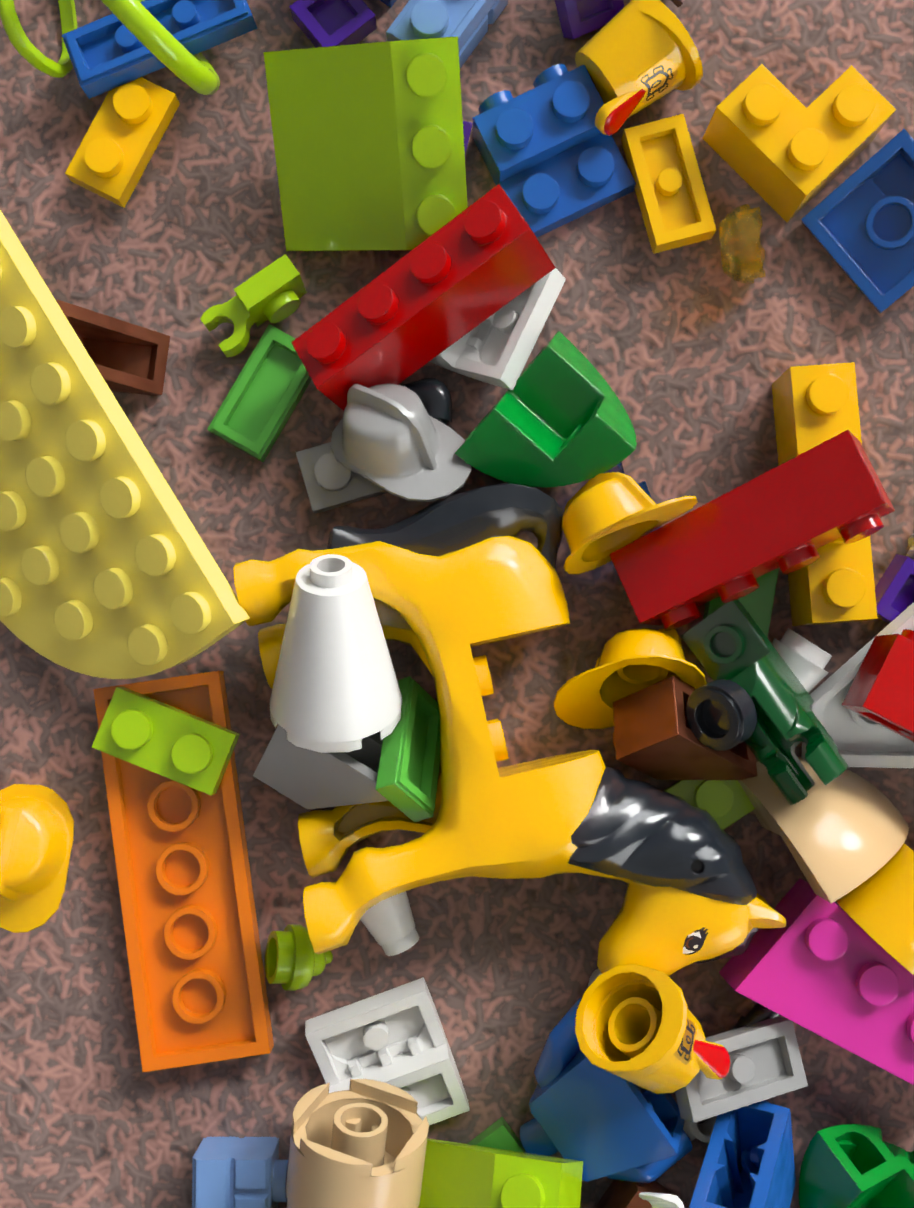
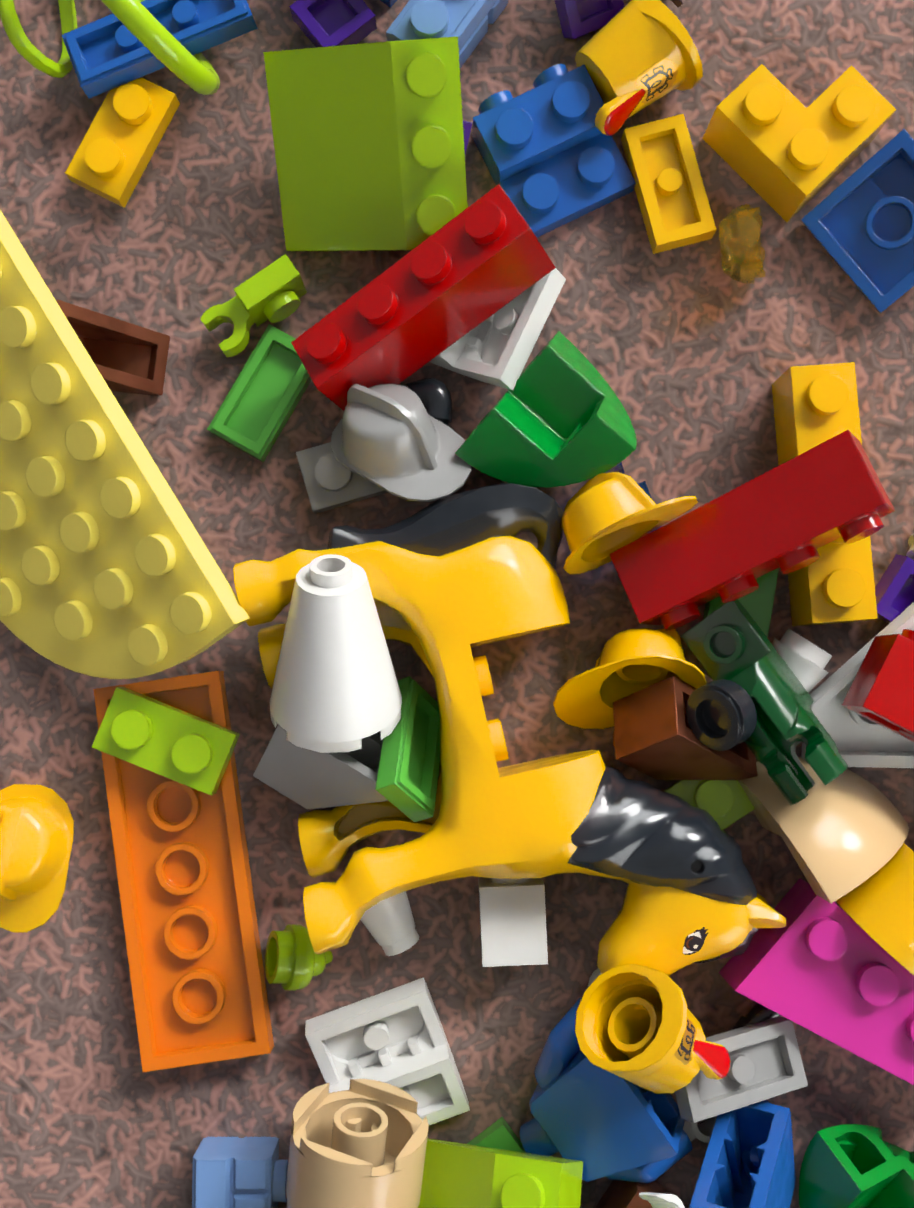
none -> white brick [478,877,548,967]

